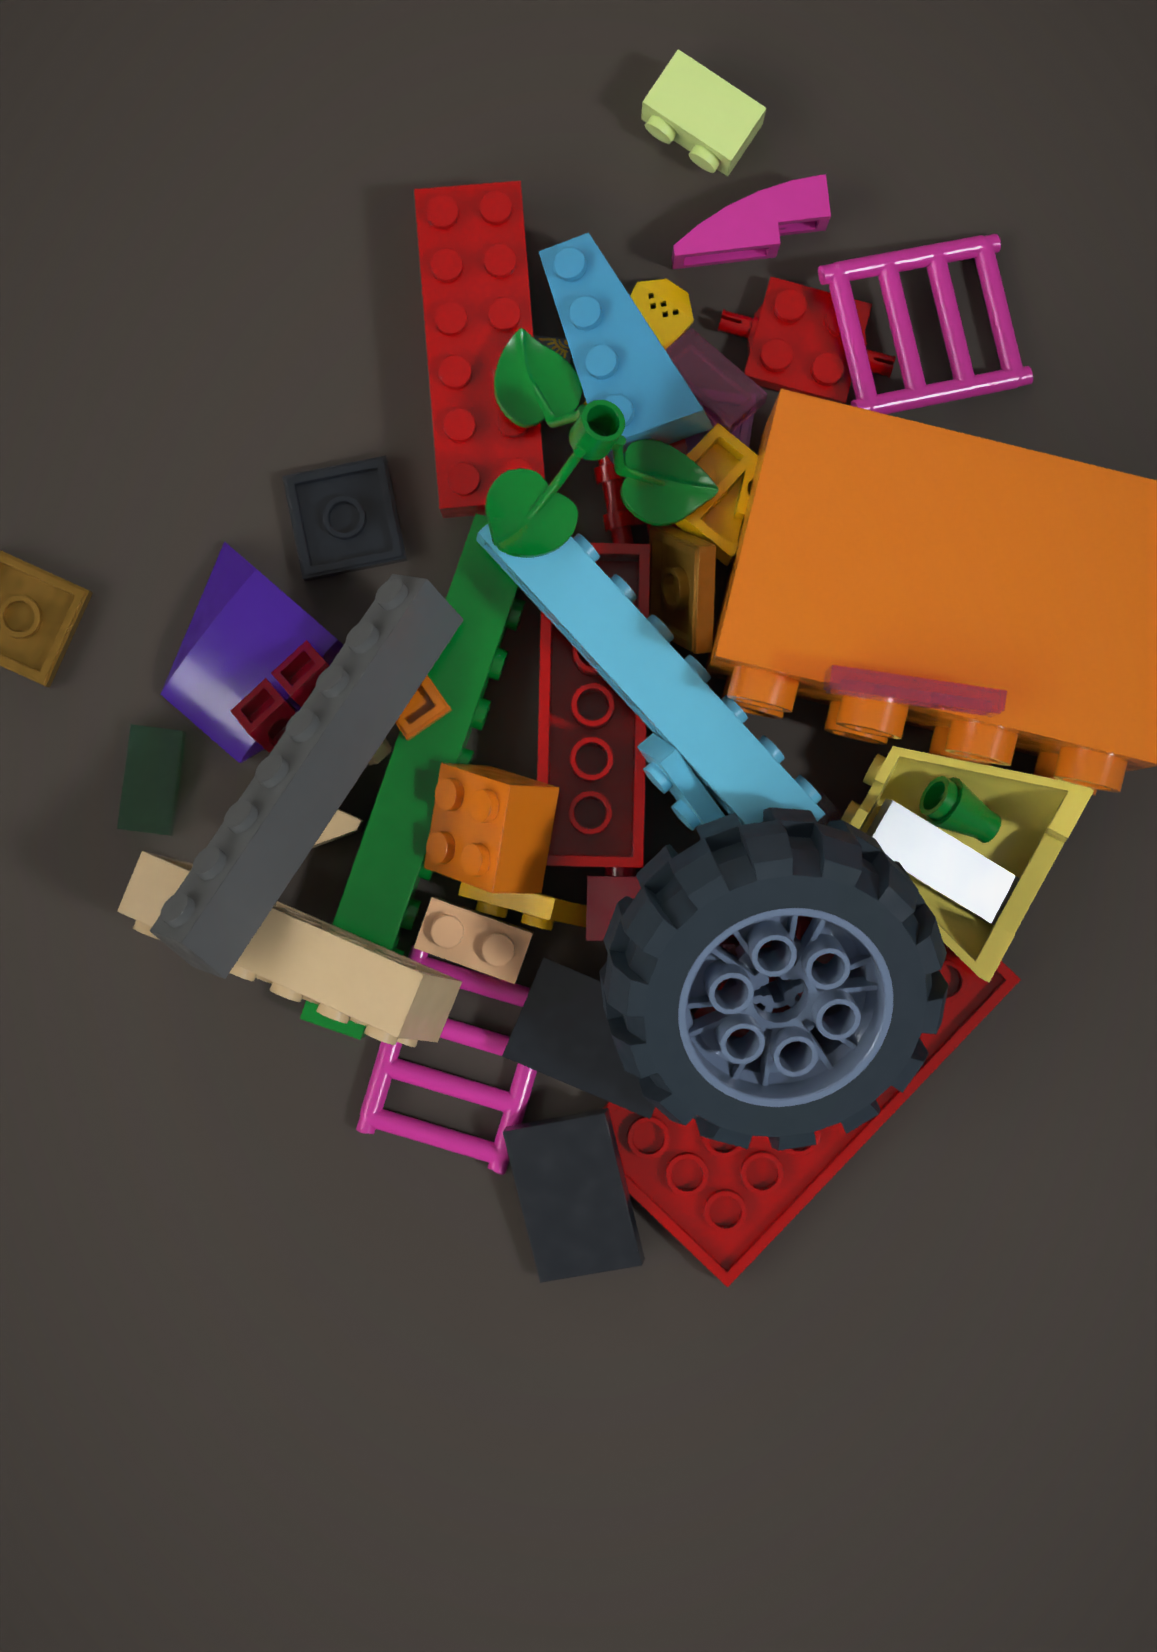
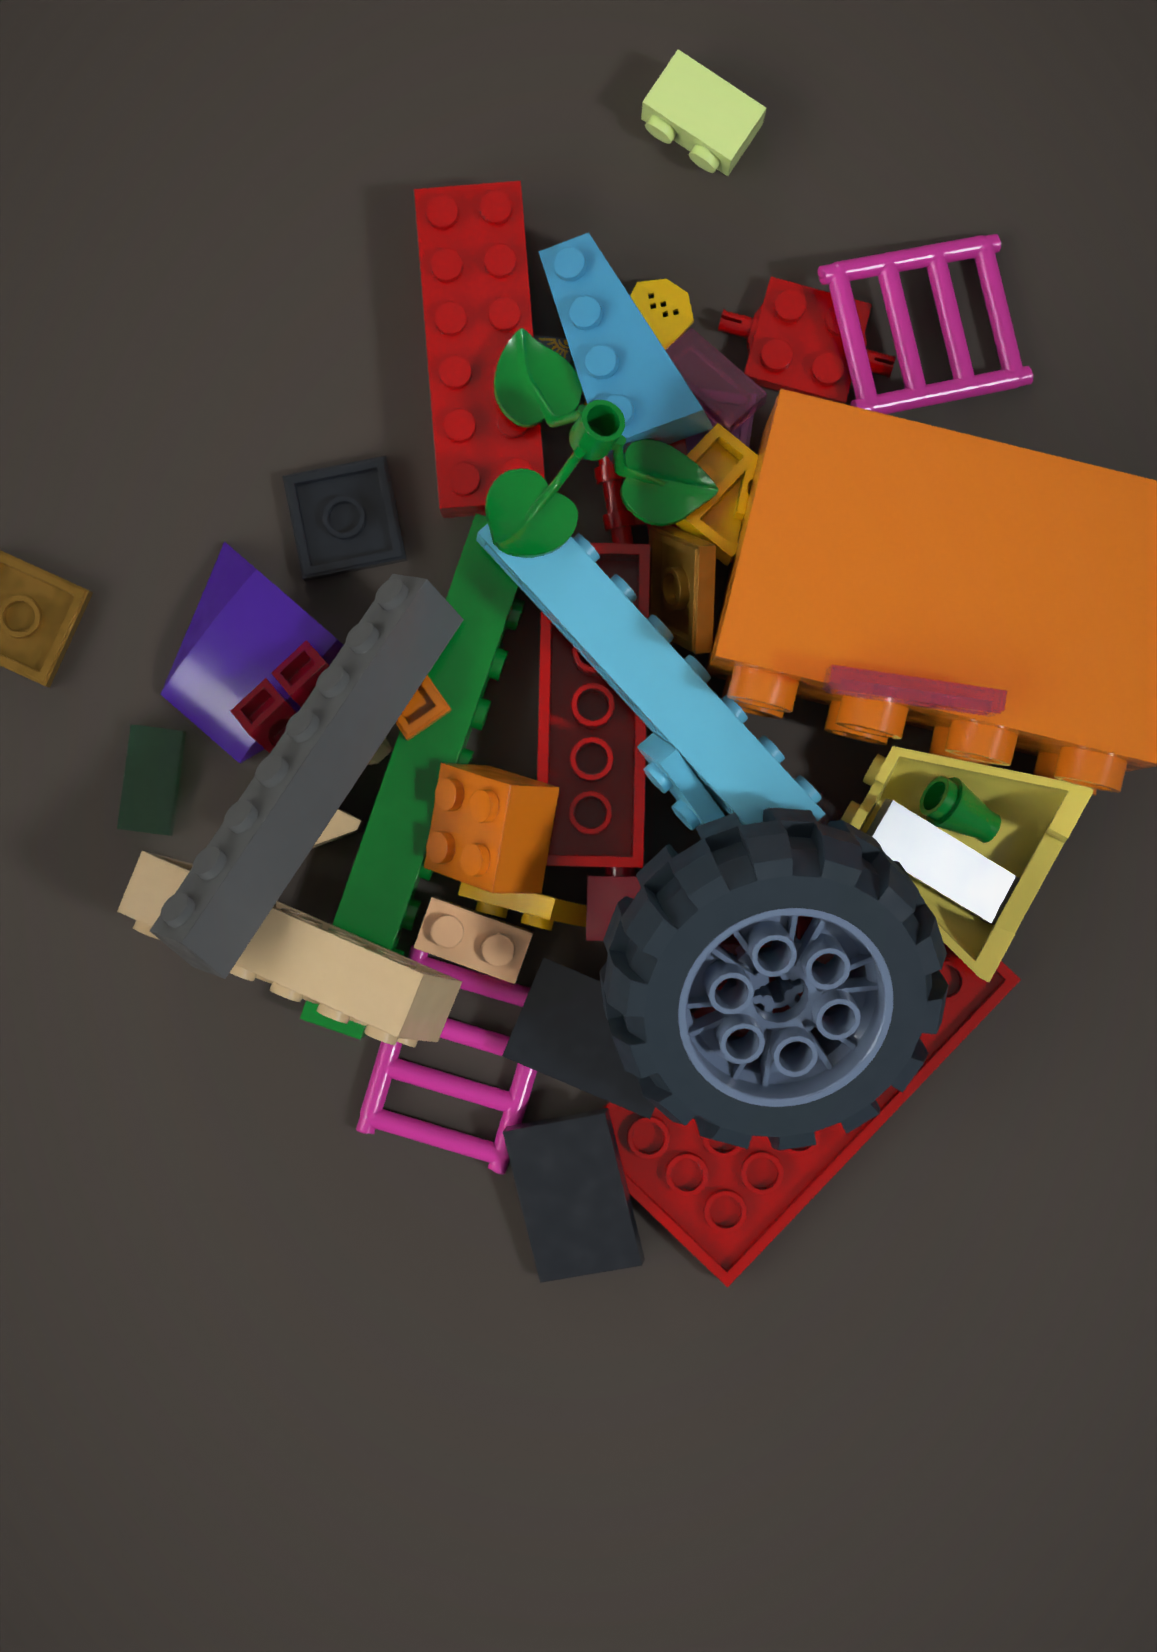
dark pink slope [671,174,831,270] -> none

